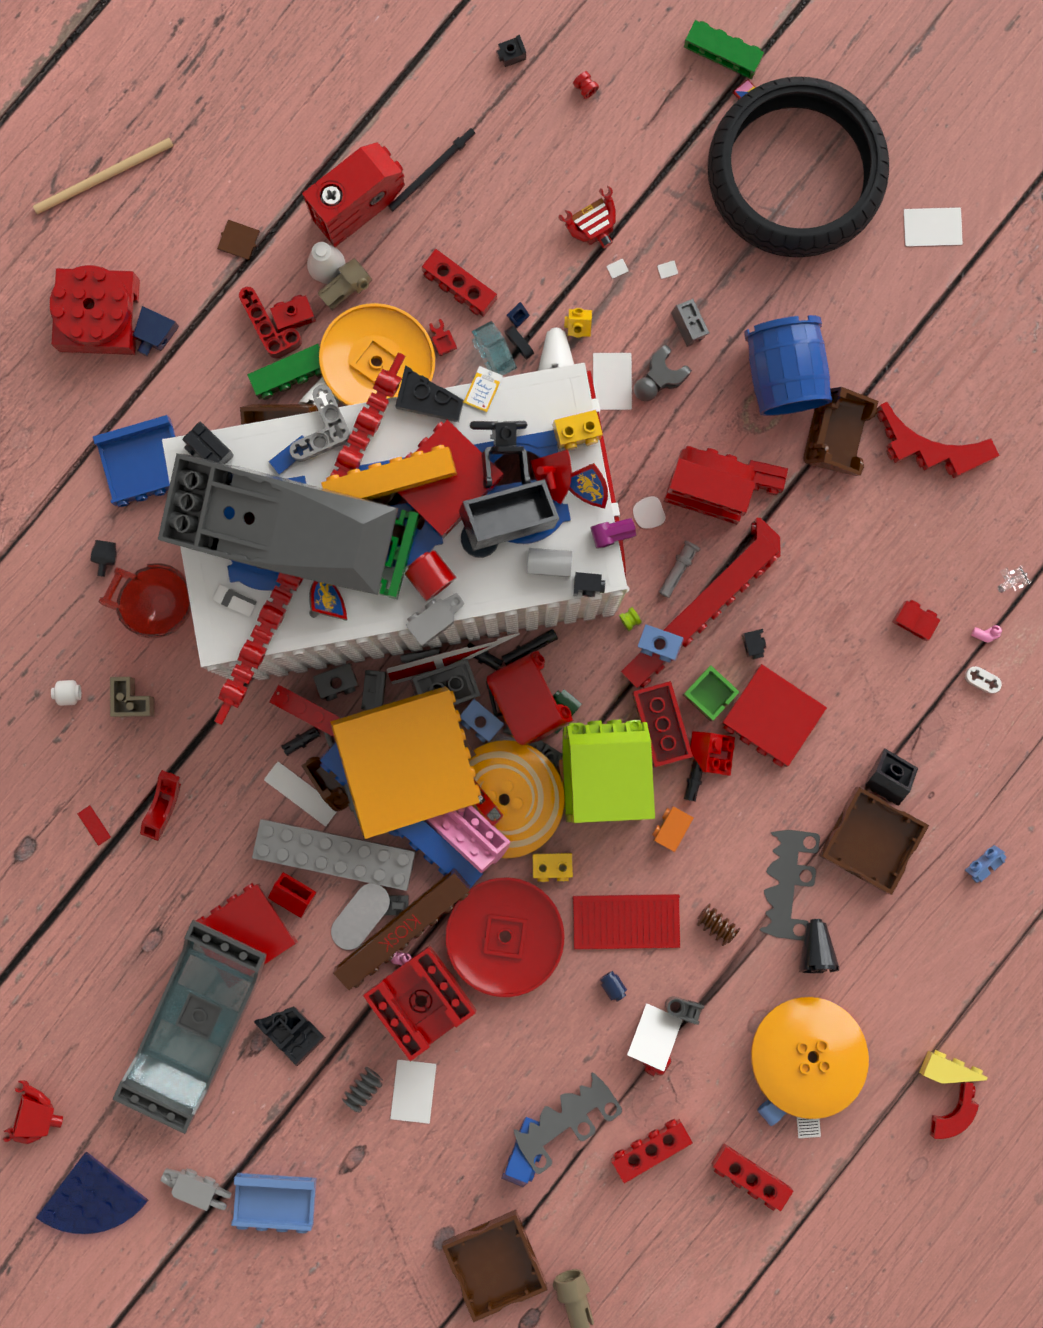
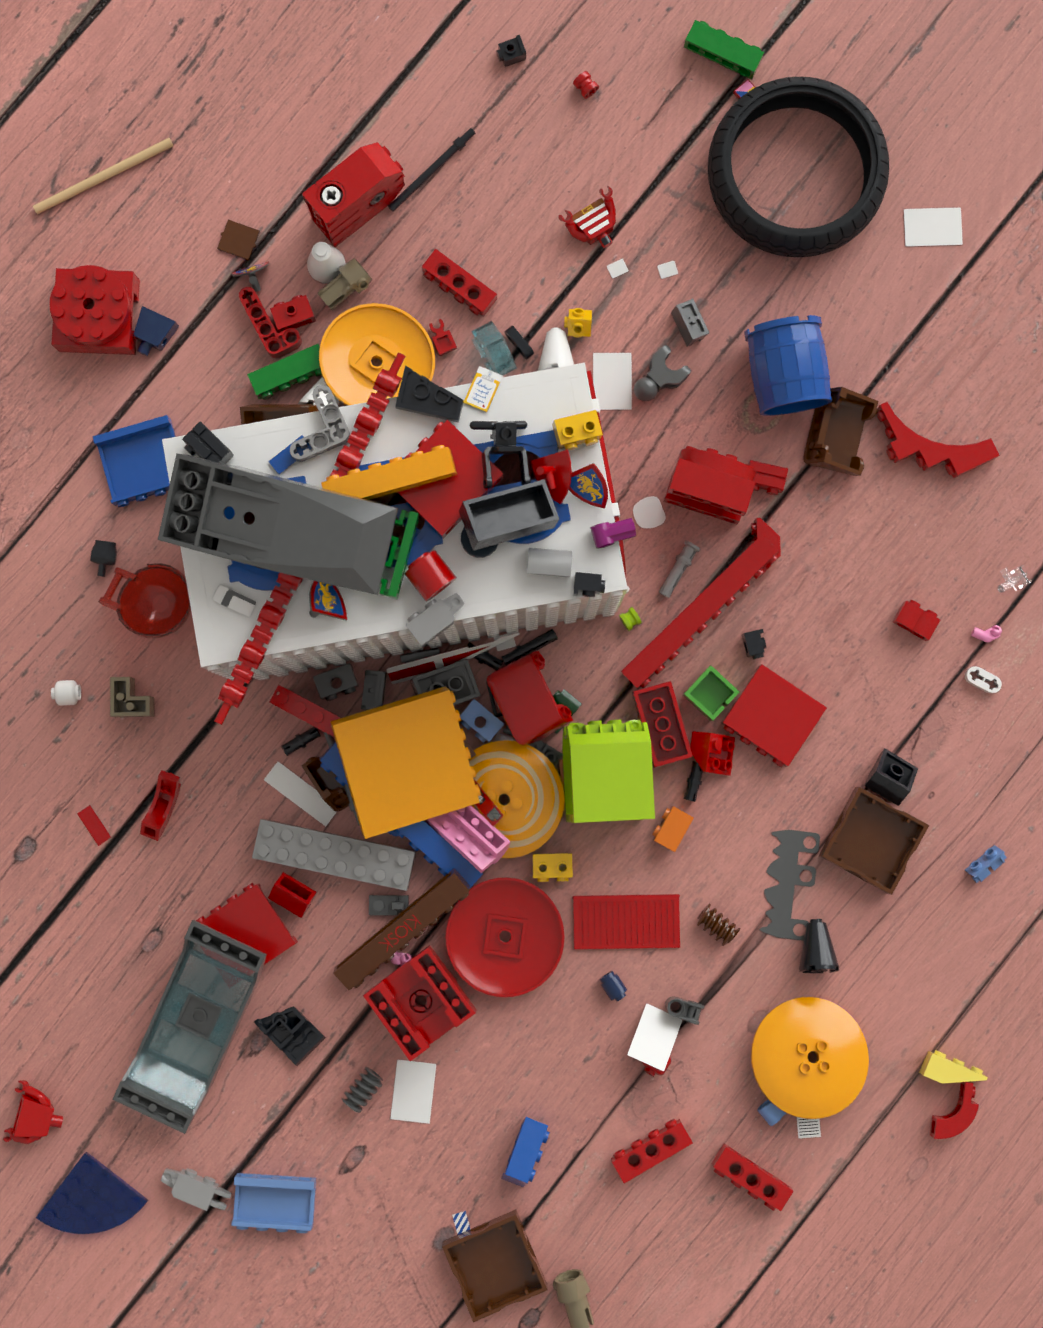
flat silver sticker [331,883,390,950] -> none
dark blue slope [507,302,530,328] -> none
dark grey piece [514,1073,622,1174] -> none
medium blue brick [638,624,684,663] -> none
none -> dark grey shield [232,261,269,292]
none -> sticker [452,1211,470,1235]
none -> white sticker [494,634,516,651]

